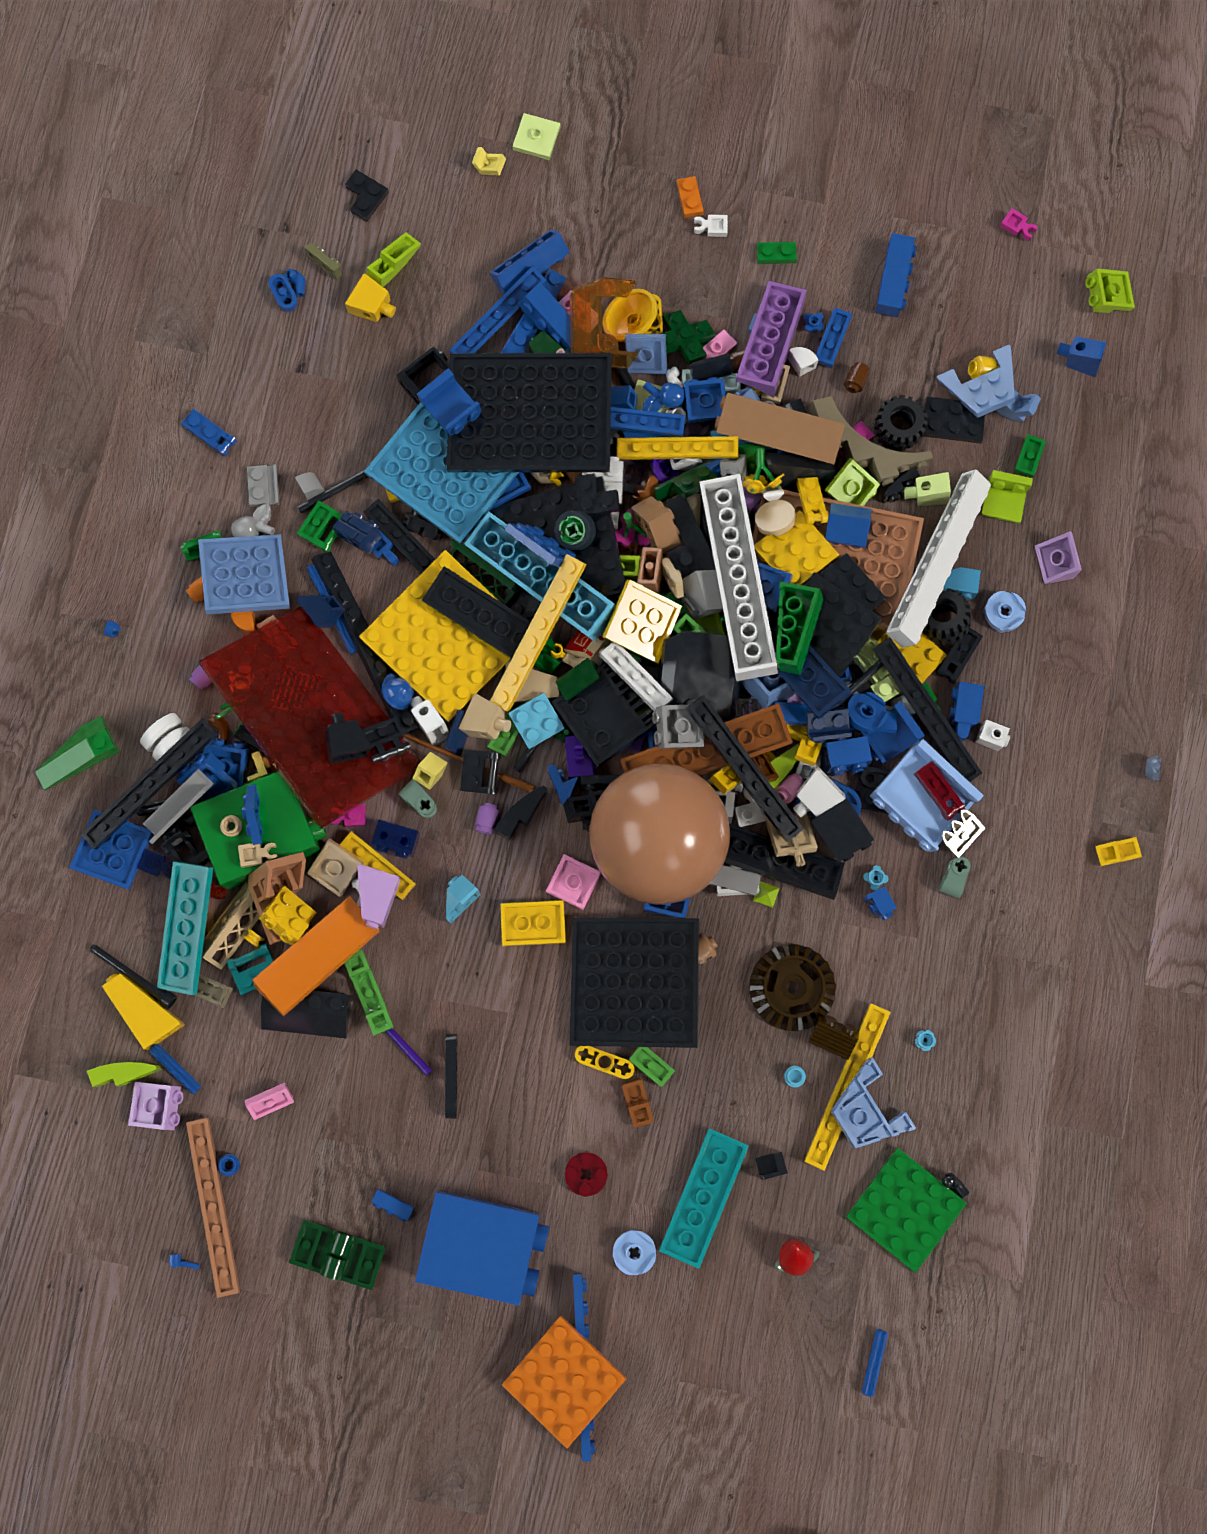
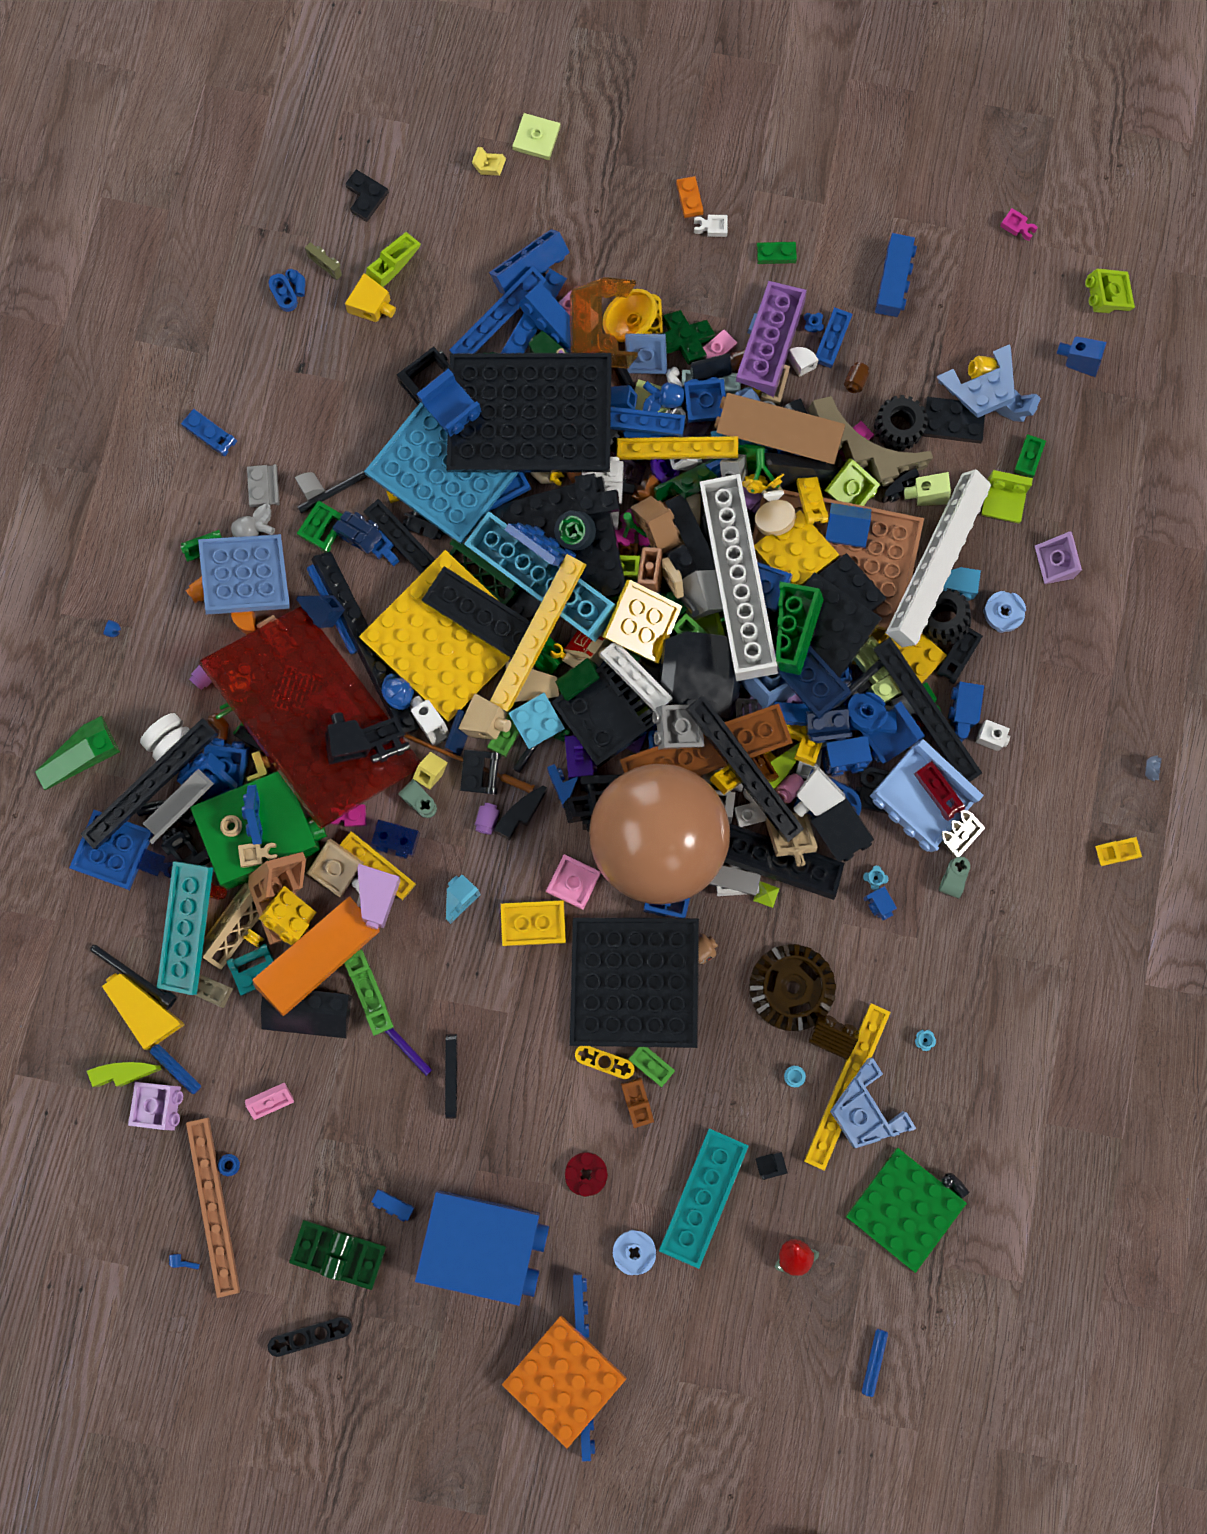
none -> black beam [267,1316,353,1357]

